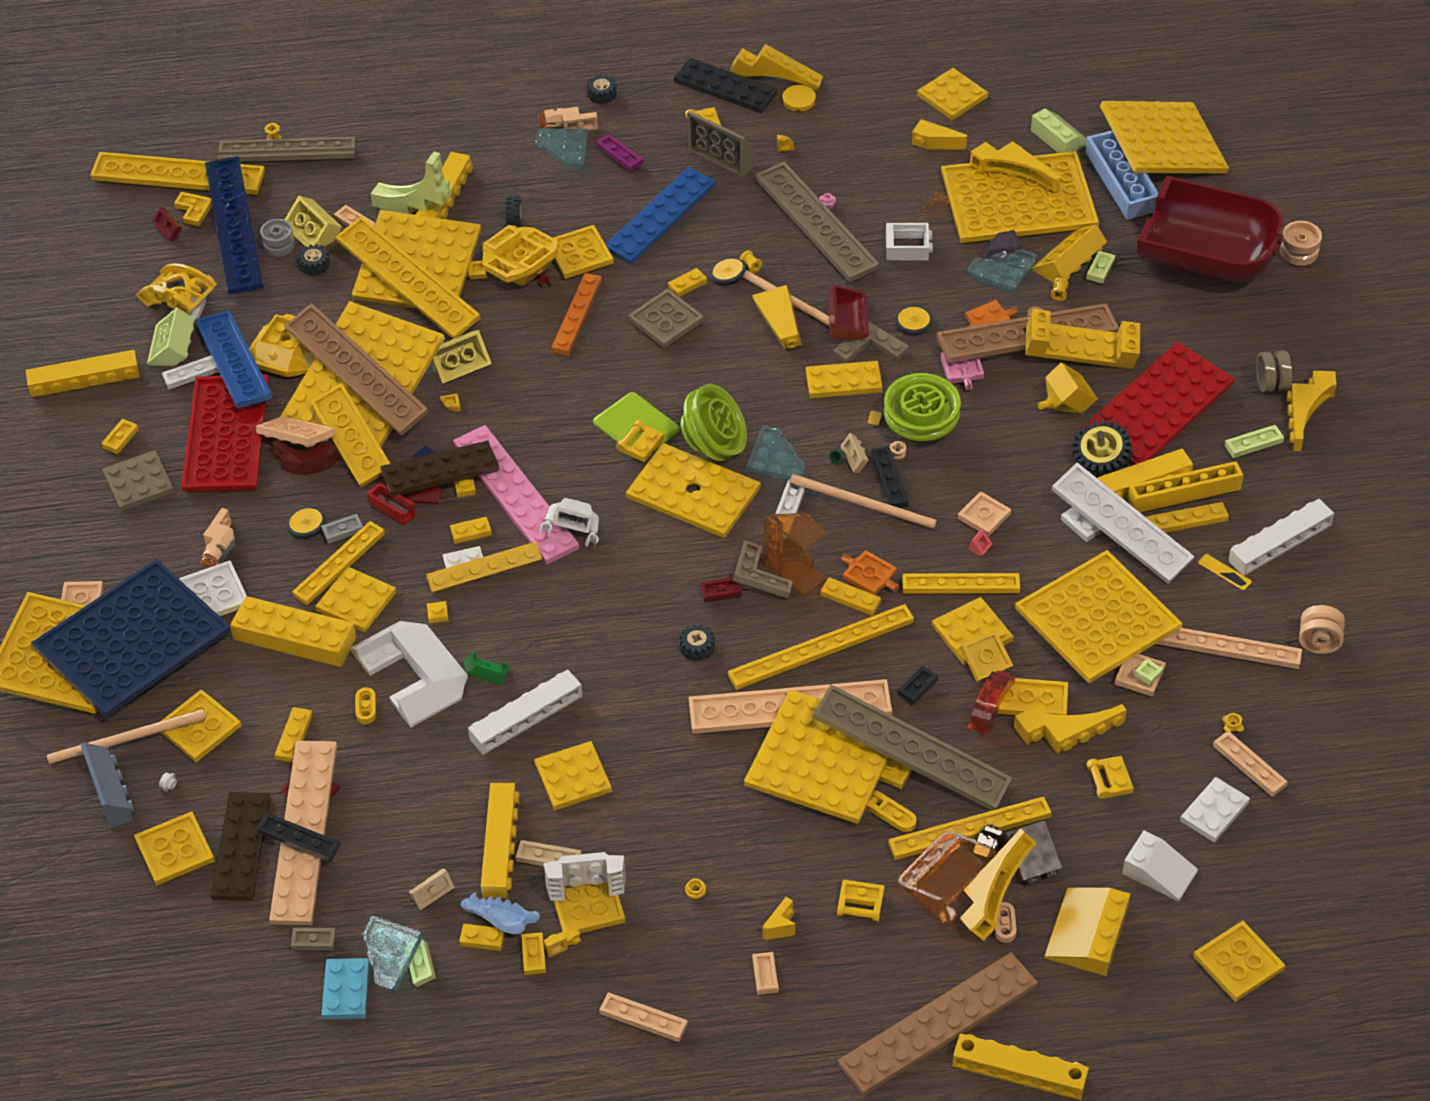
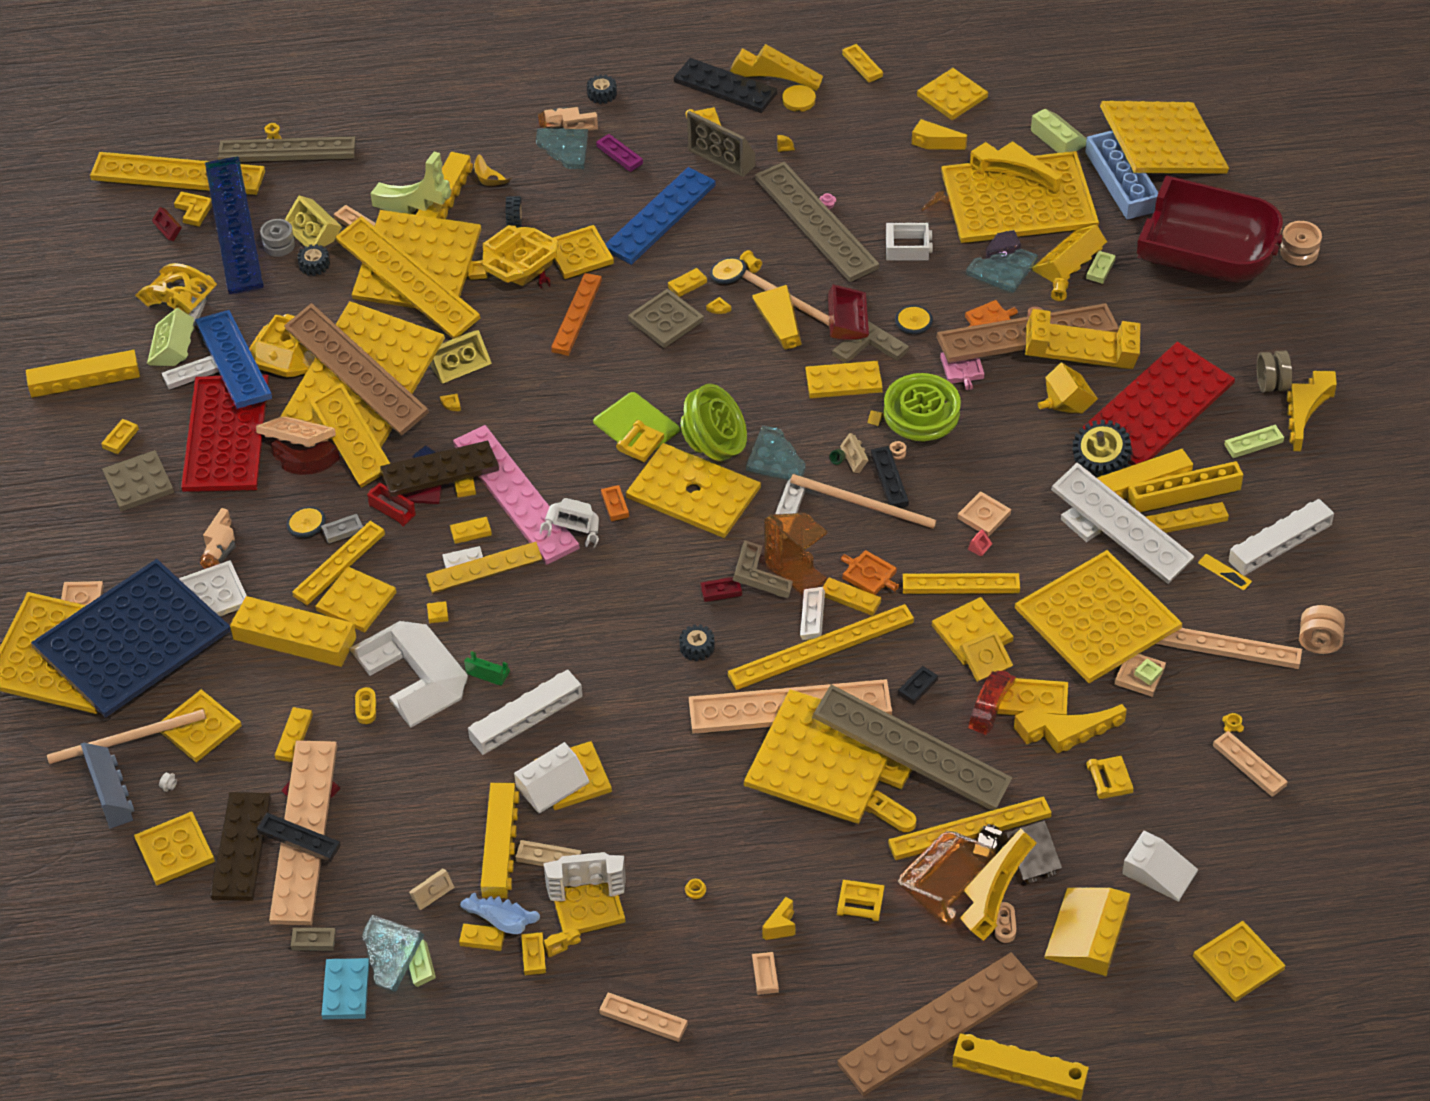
white plate [1180,777,1250,843] -> none
none -> yellow piece [474,154,512,186]
none -> white slope [514,742,589,814]
none -> orange plate [601,485,629,521]
none -> yellow tile [706,297,731,314]
none -> white plate [800,587,825,640]
none -> yellow plate [842,44,883,83]

